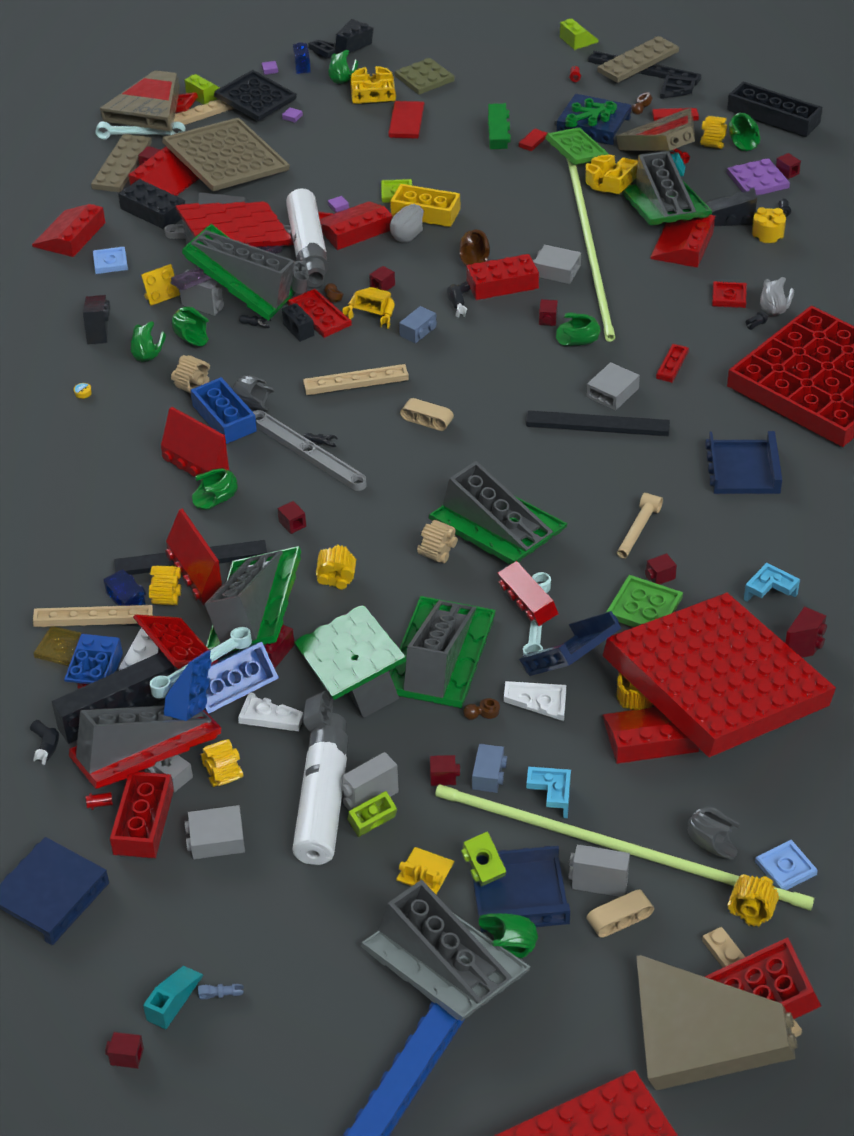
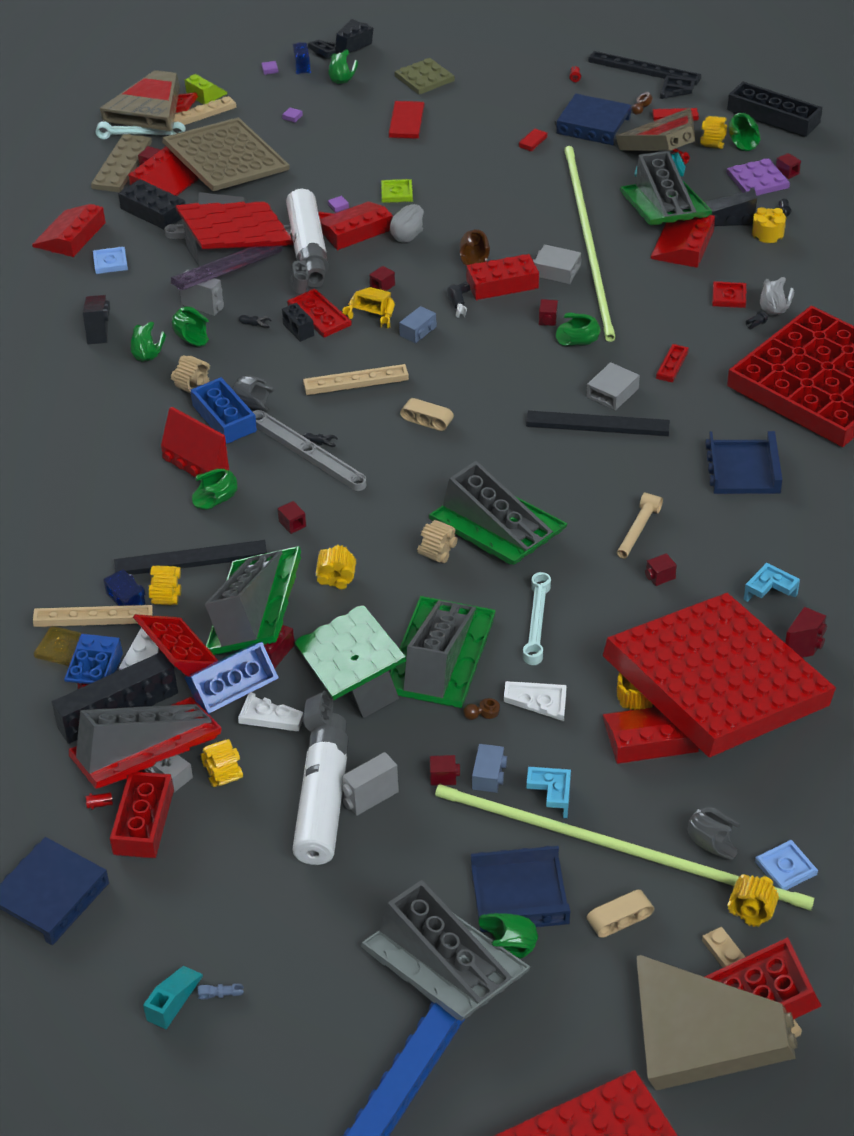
black arm [30,720,59,765] -> none
yellow tile [74,383,92,399] -> none
dark red brick [105,1032,144,1069] -> none
yellow hinge [141,264,180,306] -> none
light aqua piece [150,627,252,698] -> none
blue slope [164,650,212,721] -> none
red slope [165,508,222,605] -> none
dark grey piece [182,224,295,321] -> none
light grey brick [185,805,245,860] -> none
black plate [214,70,297,121] -> none
reddish brown plate [324,283,344,302] -> none
lime brick [347,791,397,837] -> none
yellow connector [350,66,396,104] -> none
yellow brick [390,184,460,227] -> none
yellow hinge [396,847,455,895] -> none
lime brick [461,831,507,887] -> none
green wedge [488,103,511,149] -> none
brick [498,561,559,626] -> none
dark blue panel [519,611,621,676] -> none
bright green plate [545,127,608,165] -> none
lime slope [560,19,599,50] -> none
green plant [565,98,617,127] -> none
light grey brick [569,844,630,897] -> none
yellow connector [586,155,638,194] -> none
dark tan plate [597,36,679,83] -> none
bright green plate [607,575,683,627] -> none

